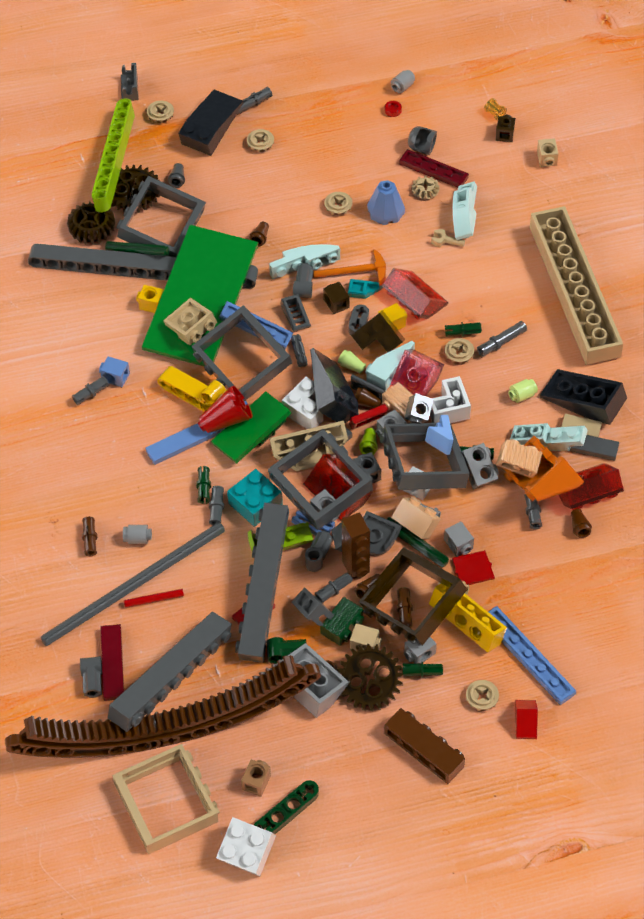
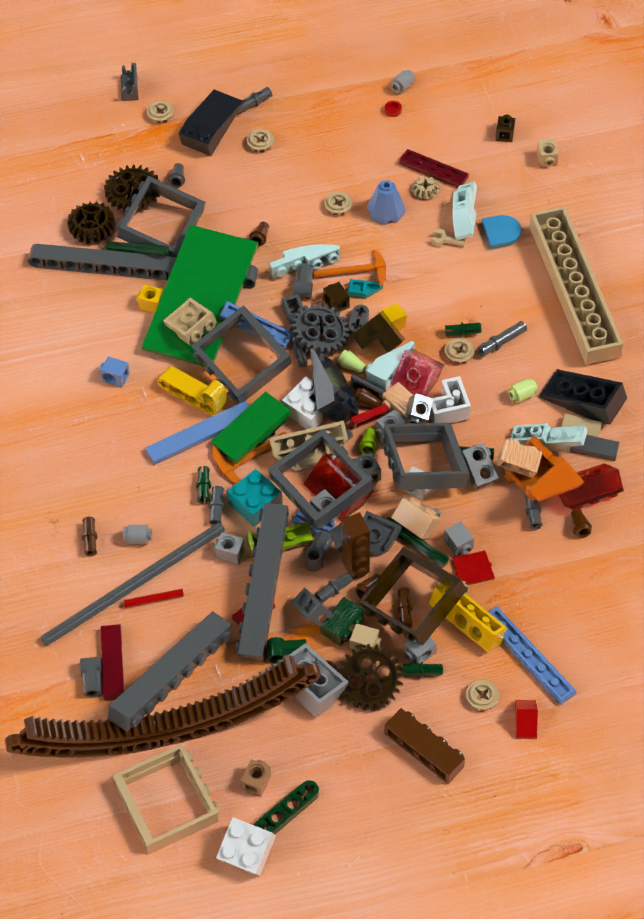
dark grey pin [72,376,109,405] -> none
lime beam [92,98,135,212] -> none
red cone [198,386,253,433] -> none
clear red slope [382,268,449,319] -> none
dark grey helmet [408,126,437,155] -> none
light blue slope [425,415,453,455] -> none
clear yellow bush [484,98,507,120] -> none
none -> orange piece [212,432,287,484]
none -> light grey brick [213,533,245,565]
none -> dark grey gear [290,303,350,356]
none -> dark azure tile [481,215,521,249]

